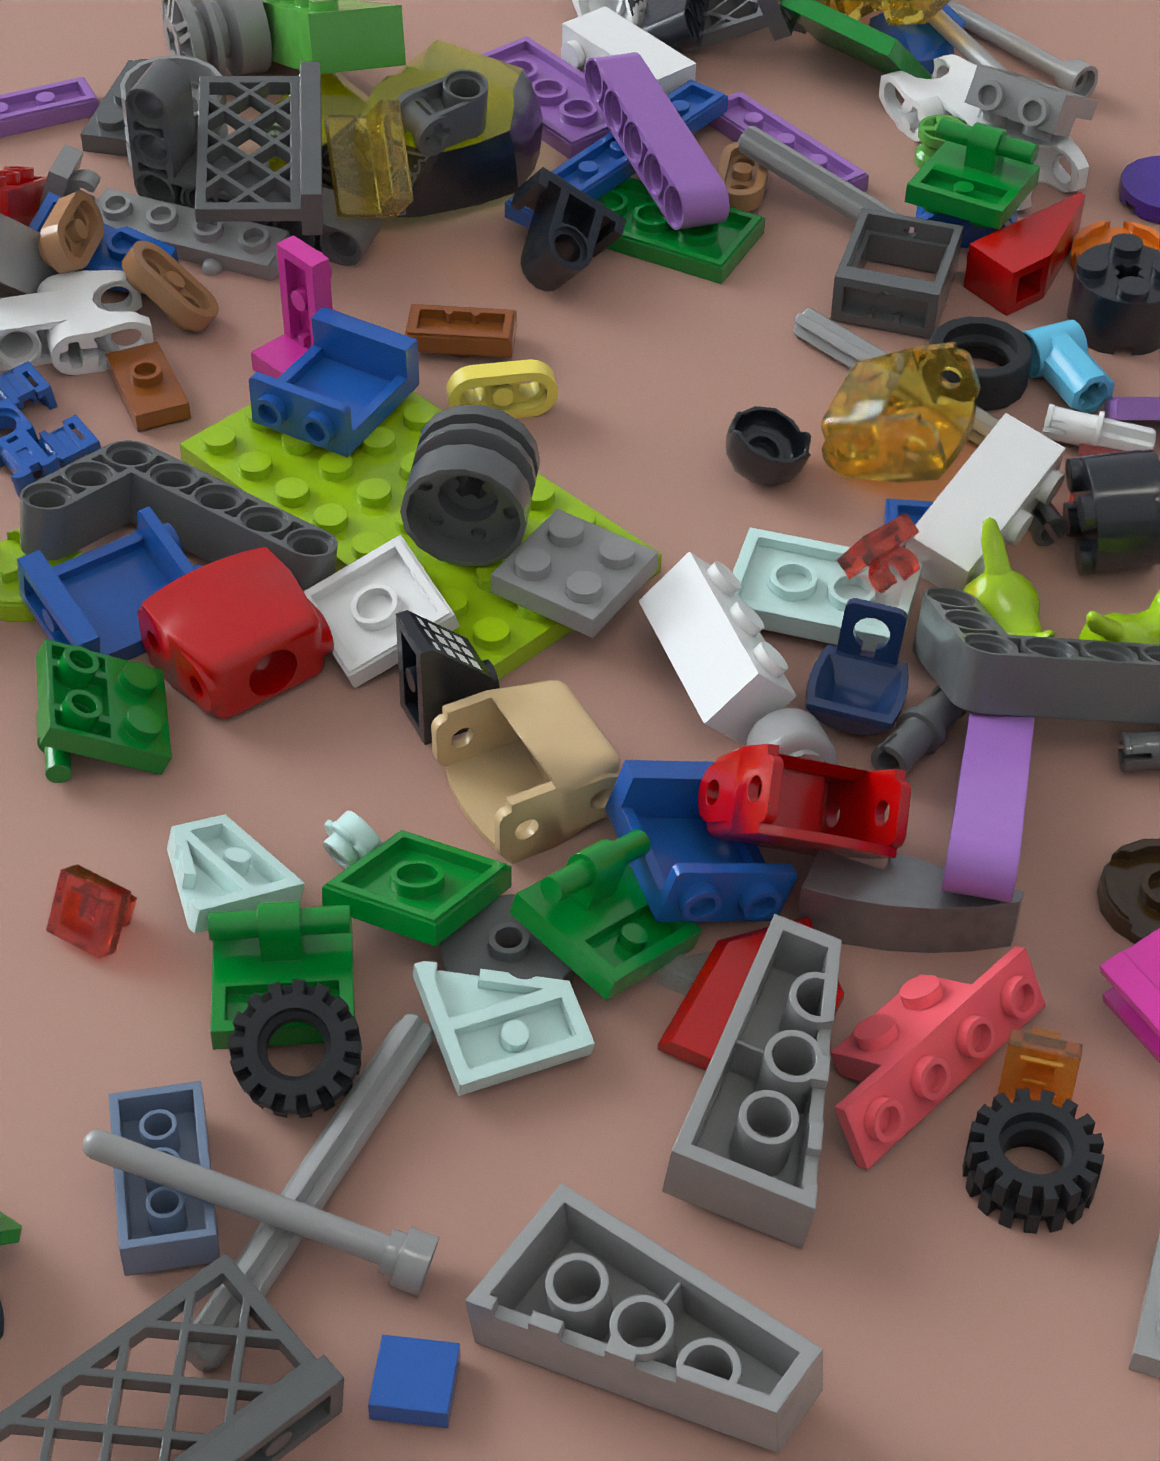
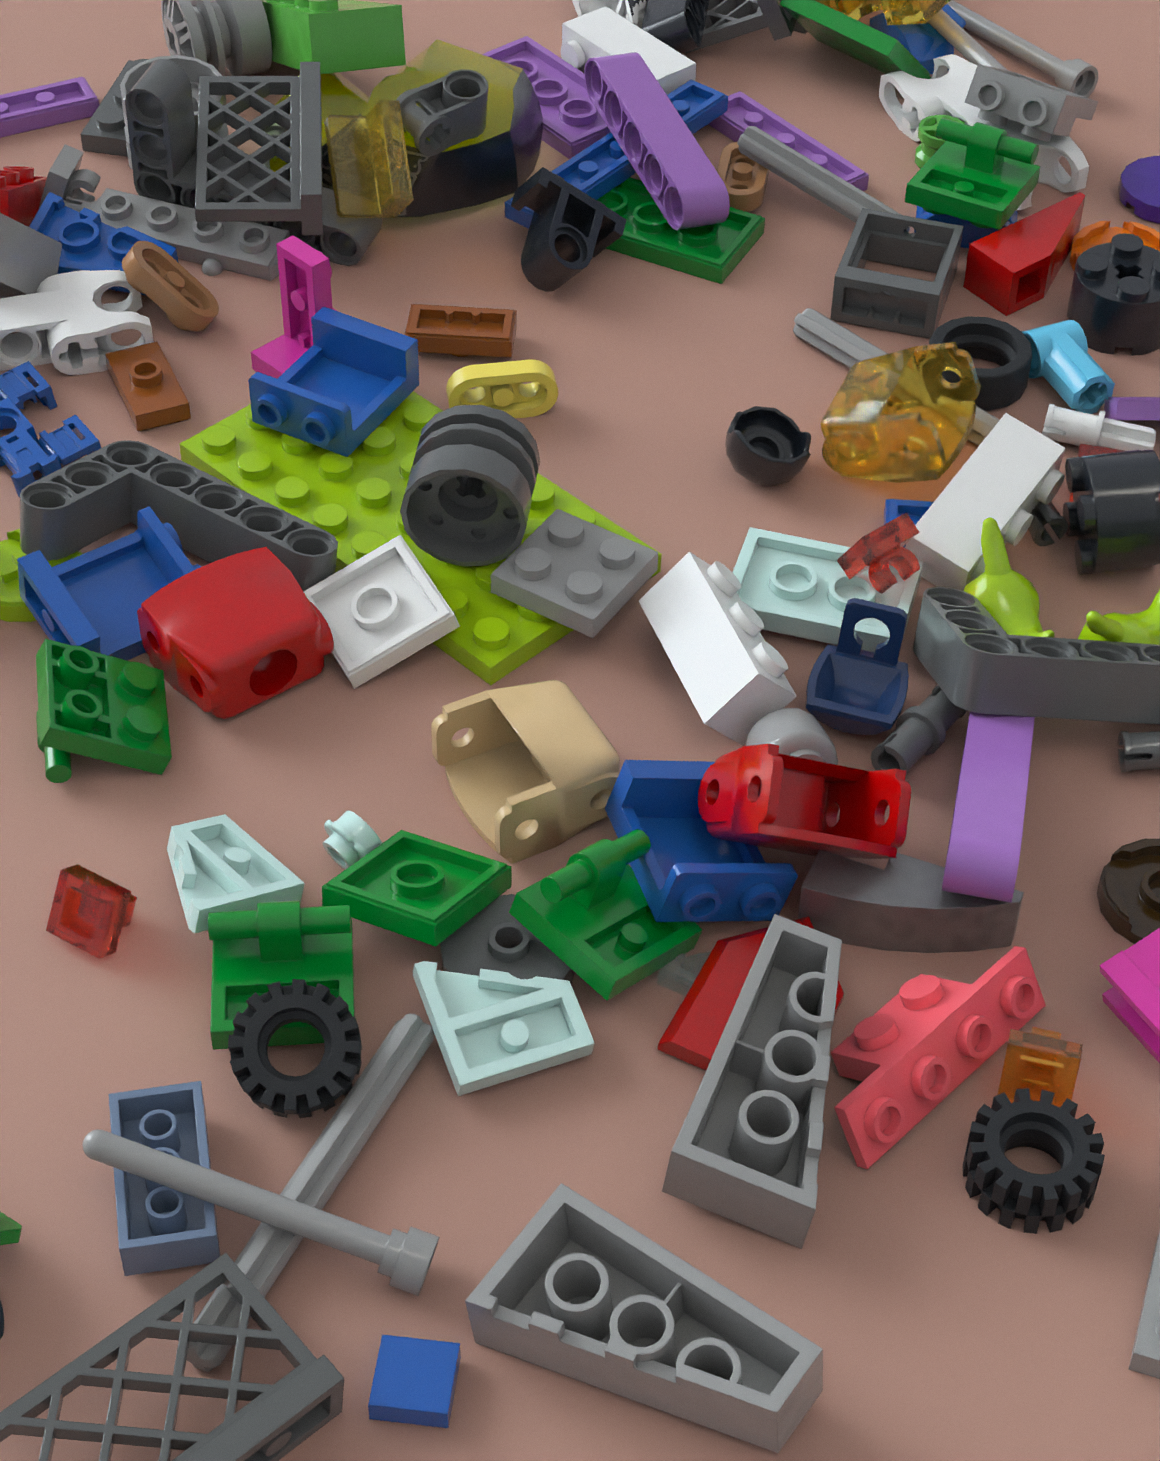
medium nougat plate [38,191,104,274] -> none
black slope [396,610,500,745] -> none

